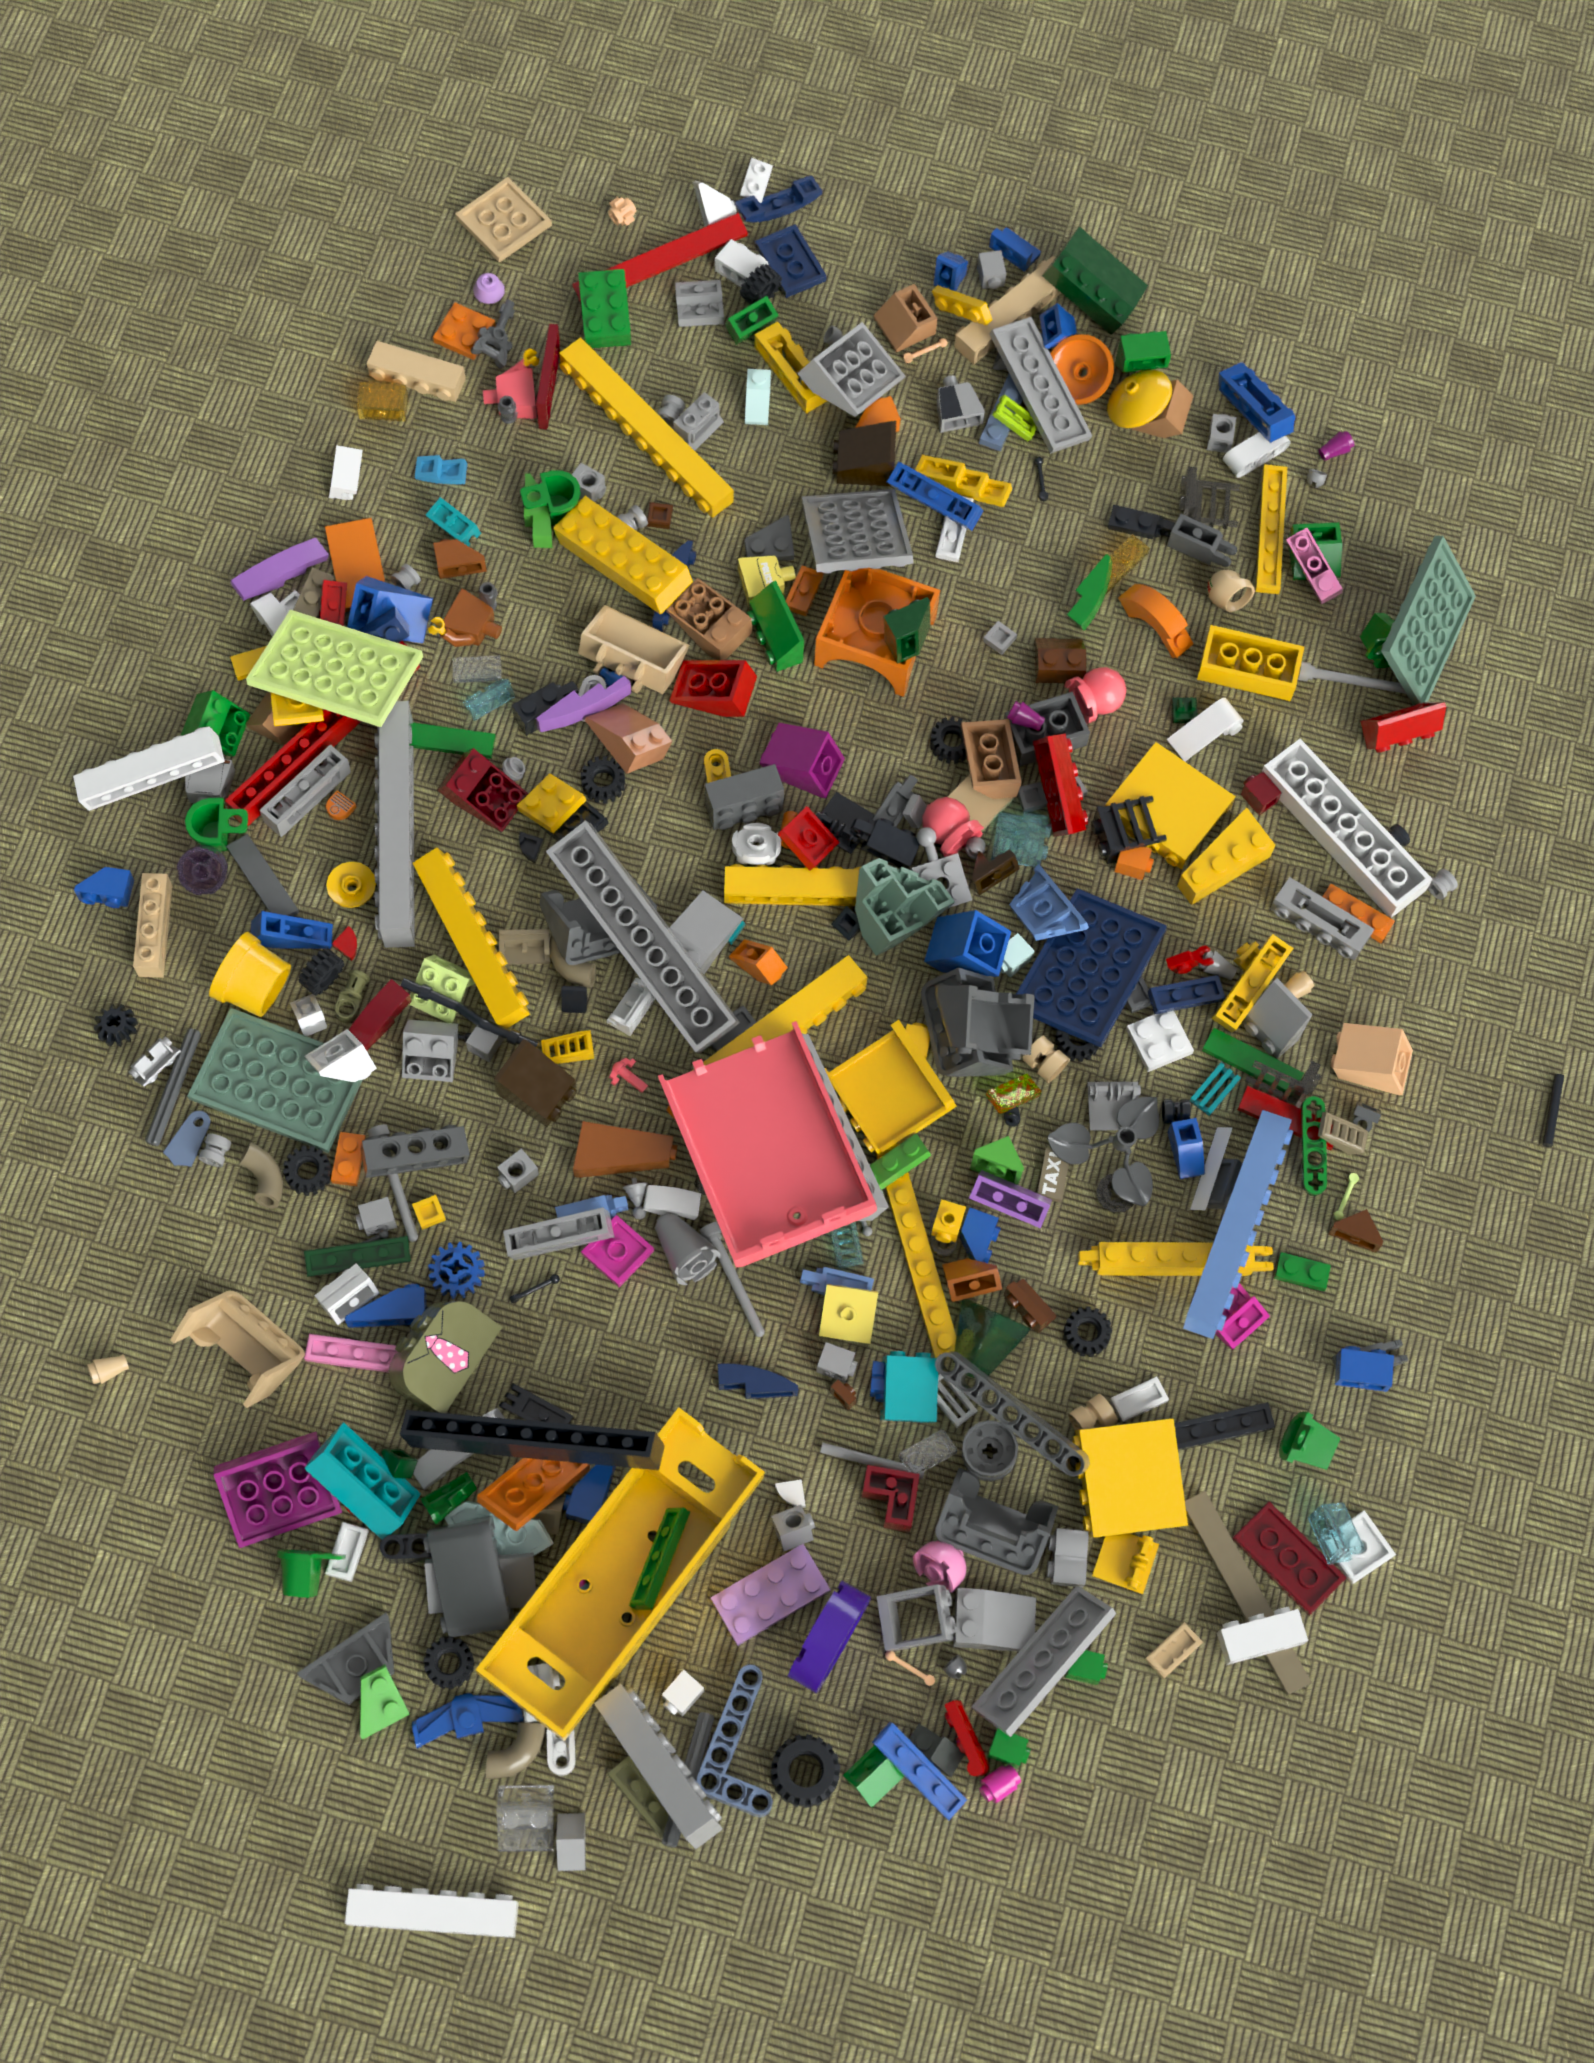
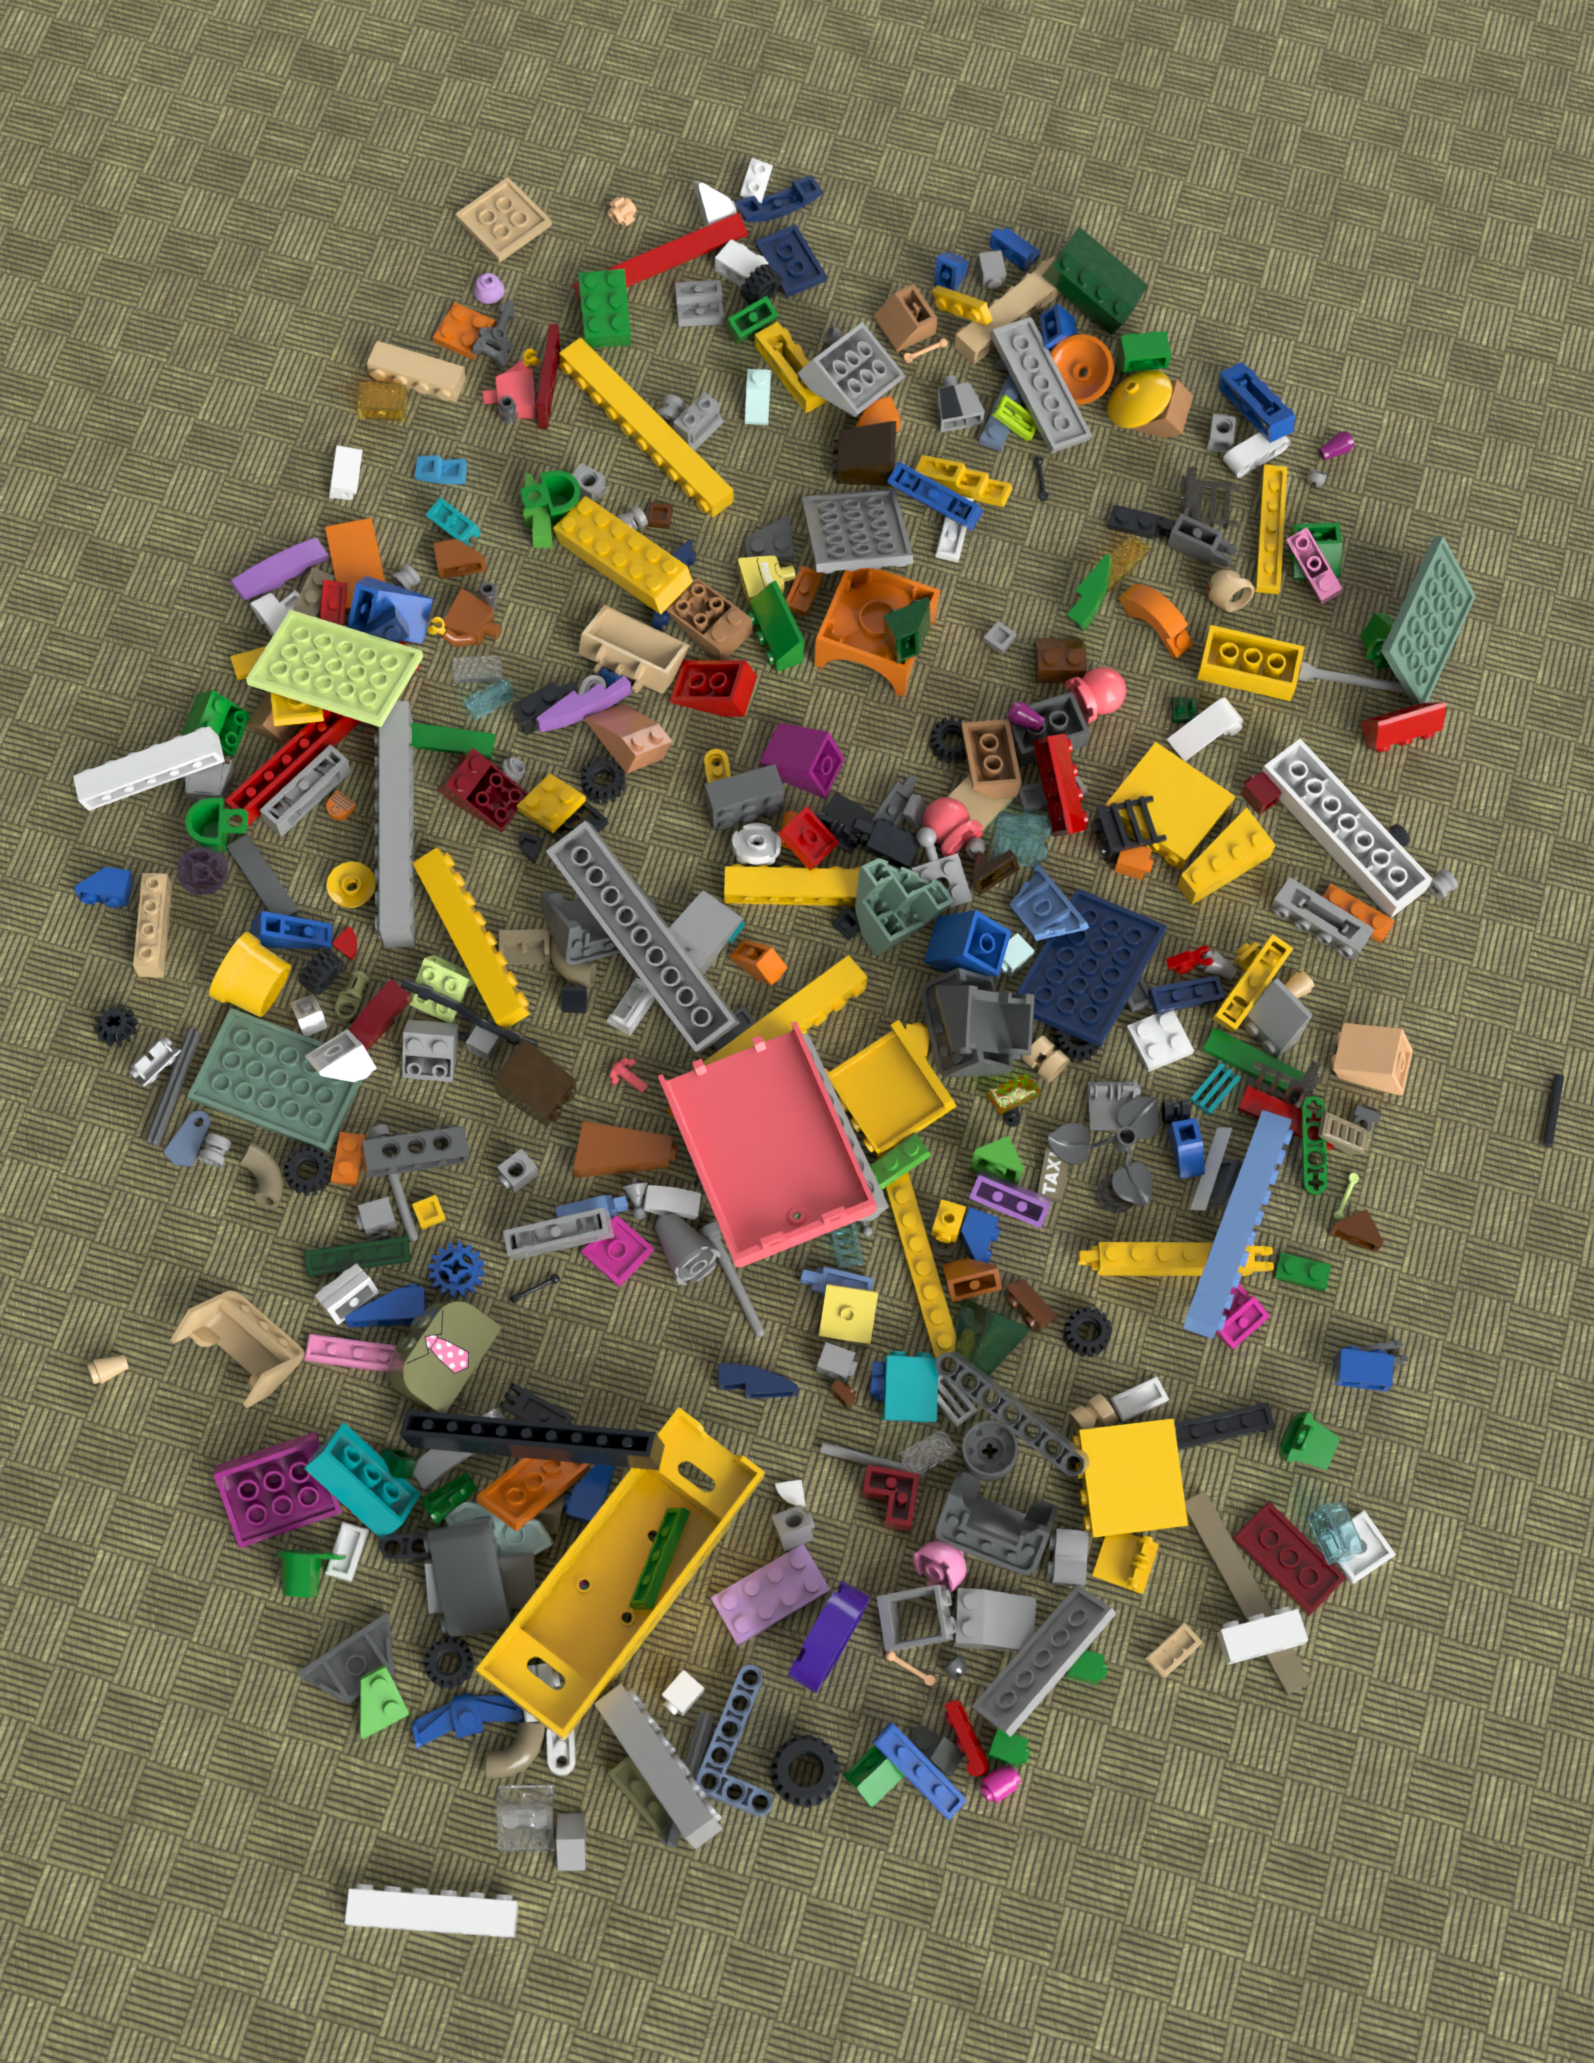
yellow slope [541,1030,594,1064] -> none

